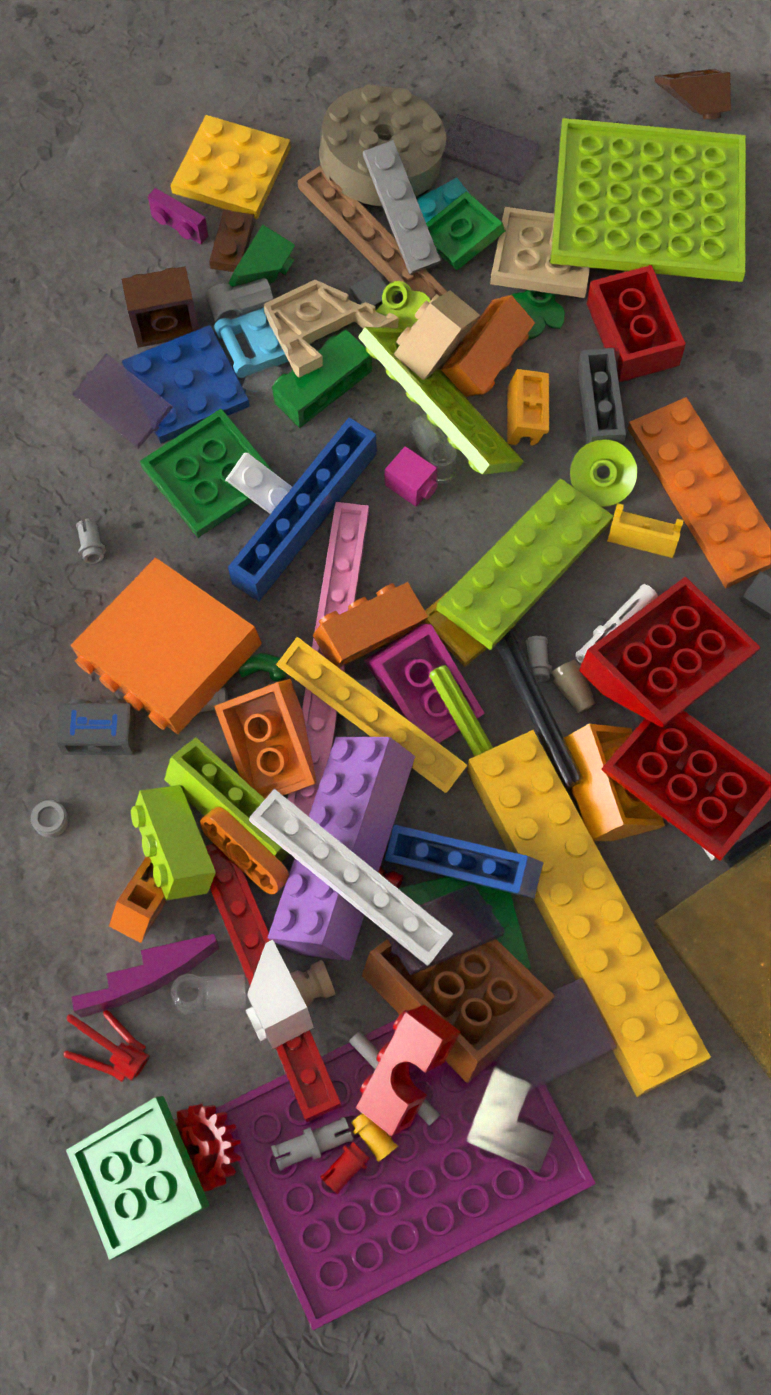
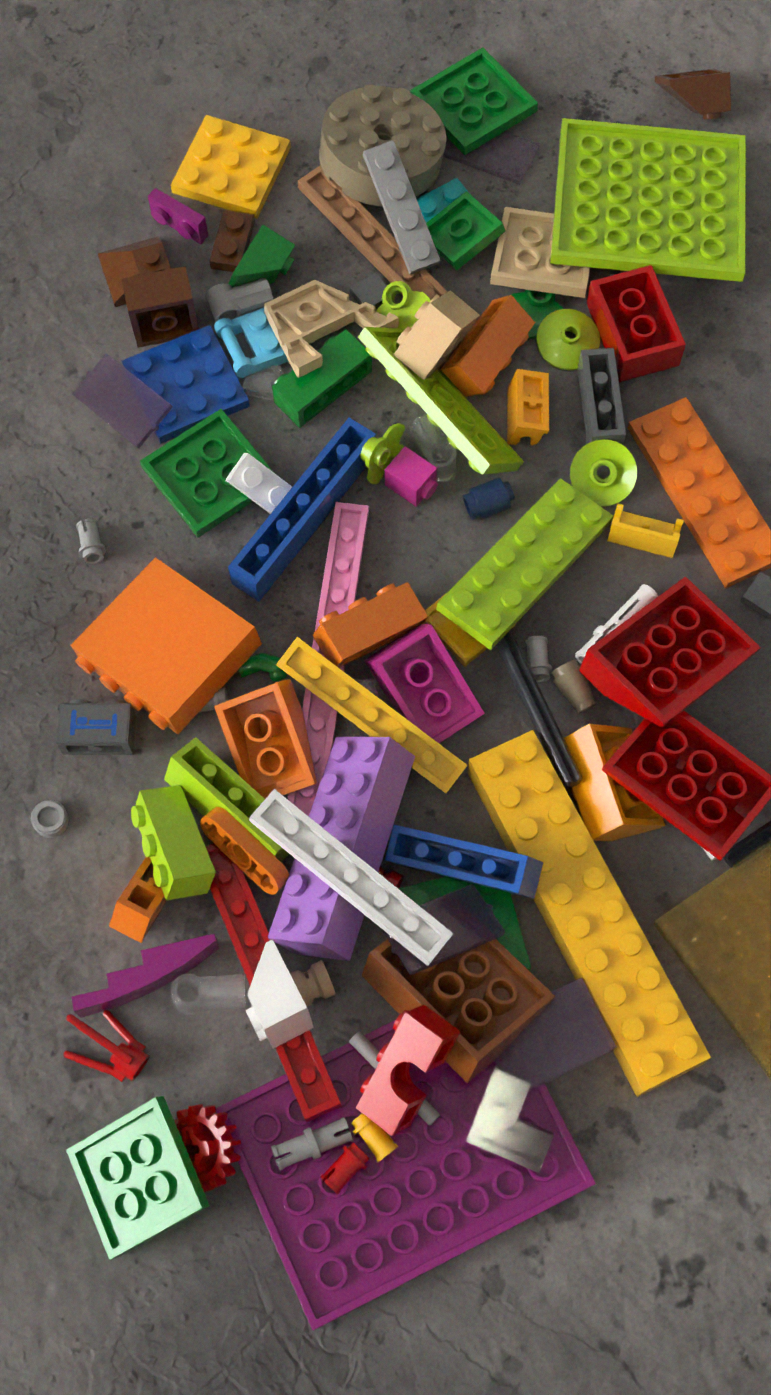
lime axle [429,665,493,756] -> none
none -> reddish brown slope [98,236,171,307]
none -> lime plate [360,423,405,485]
none -> green plate [410,47,538,156]
none -> dark blue brick [462,477,515,520]
none -> lime dish [536,309,600,371]

